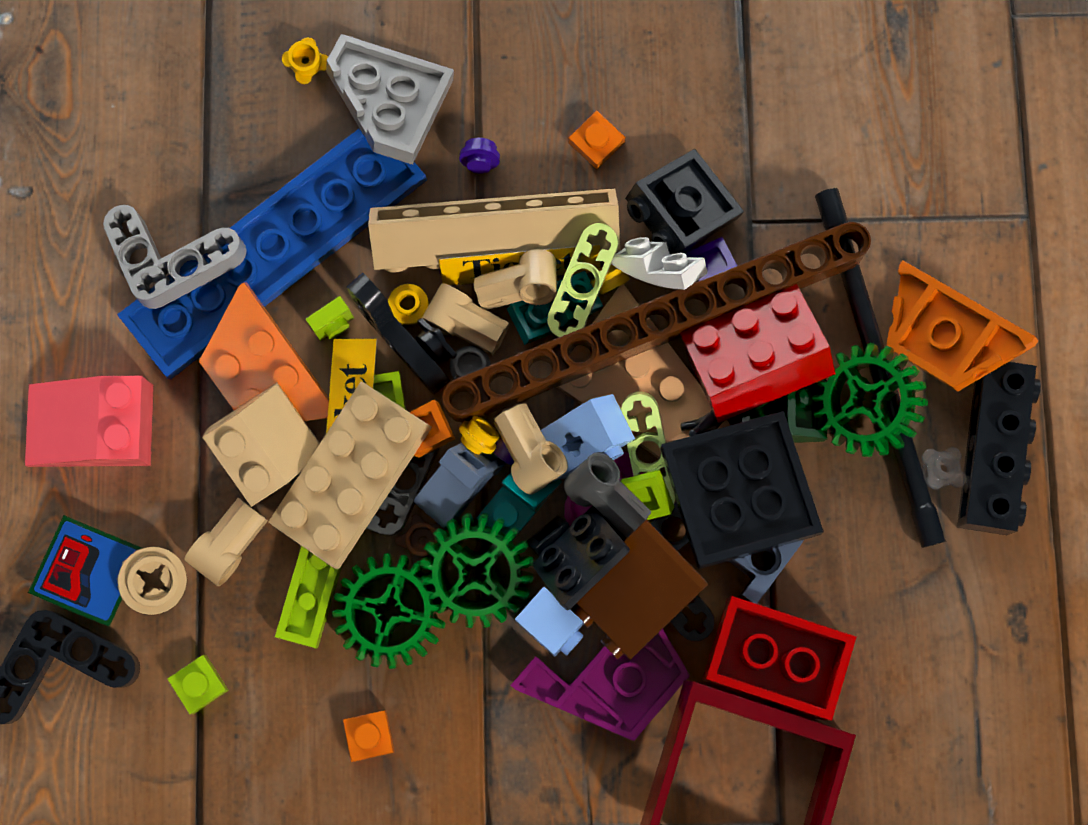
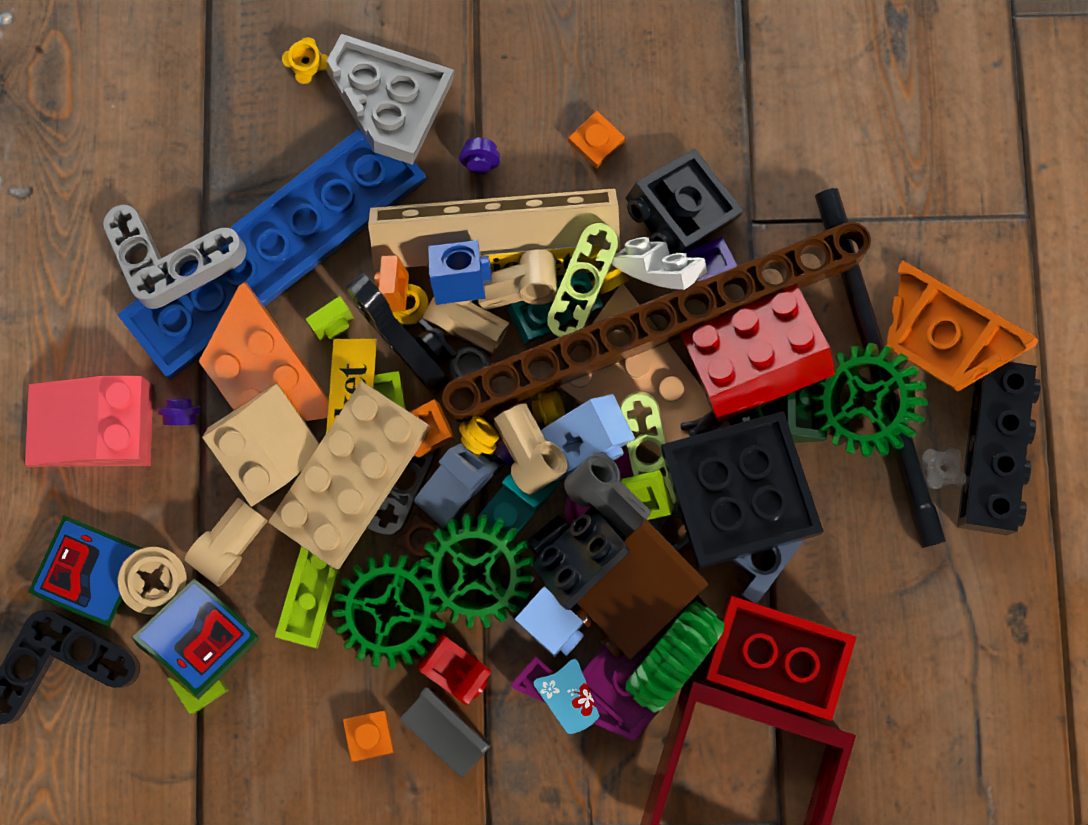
none -> slope [132,579,260,700]
none -> dark purple plate [158,398,200,425]
none -> orange plate [374,255,409,312]
none -> dark grey panel [400,687,491,778]
none -> red bracket [416,633,491,705]
none -> blue brick [428,240,492,305]
none -> yellow plate [532,391,565,427]
none -> medium azure sticker [534,659,600,734]
none -> green gear [626,601,724,712]

